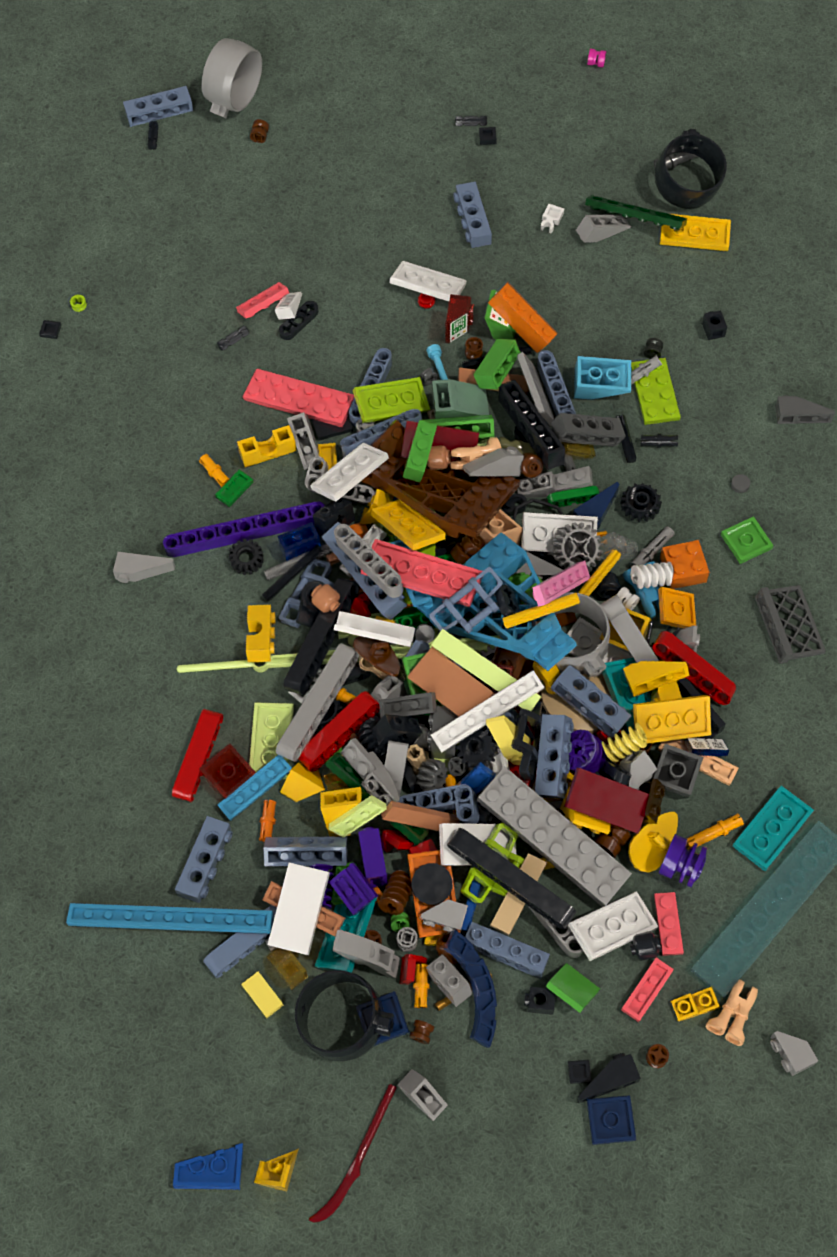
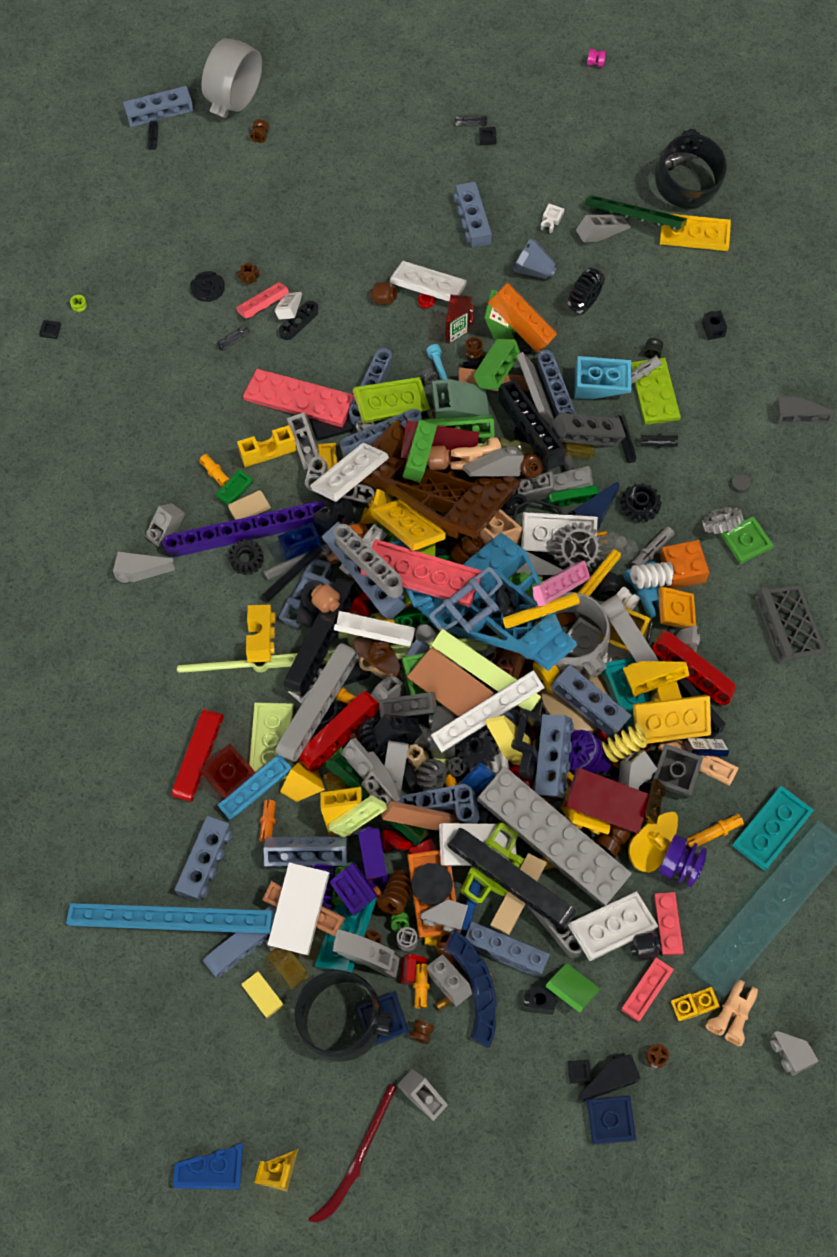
black beam [602,760,632,785] -> none
none -> light grey slope [145,503,185,547]
none -> black tile [190,271,225,302]
none -> tan slope [228,490,271,520]
none -> reddish brown gear [238,263,260,285]
none -> reddish brown head [370,282,397,305]
none -> sand blue cone [512,238,557,279]
none -> black gear [568,267,605,314]
none -> light grey gear [702,507,744,534]

